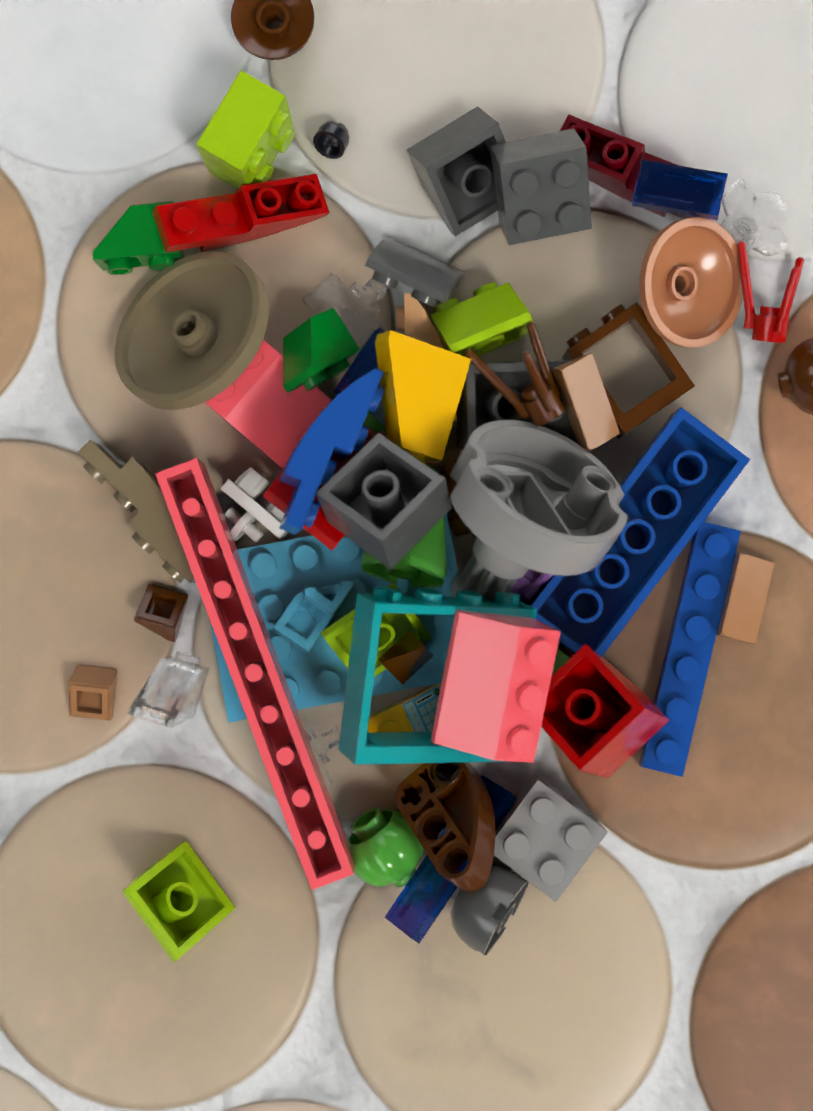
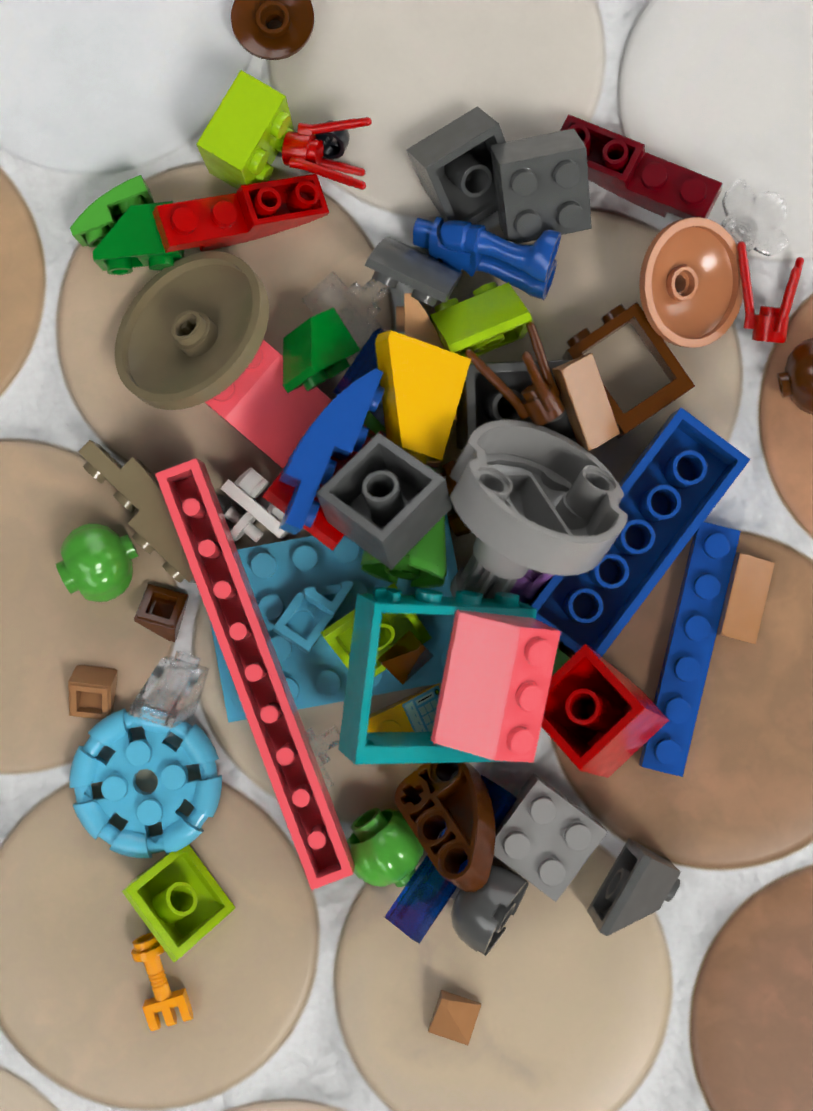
clear blue tile [632,160,728,220] -> none
none -> bright green plant [56,523,139,602]
none -> medium azure plate [69,705,222,858]
none -> bright green slope [70,175,155,247]
none -> light orange hinge [131,933,193,1031]
none -> red plant [282,117,372,190]
none -> blue piece [413,217,561,300]
none -> medium nougat slope [428,990,481,1045]
none -> dark grey slope [587,838,681,936]

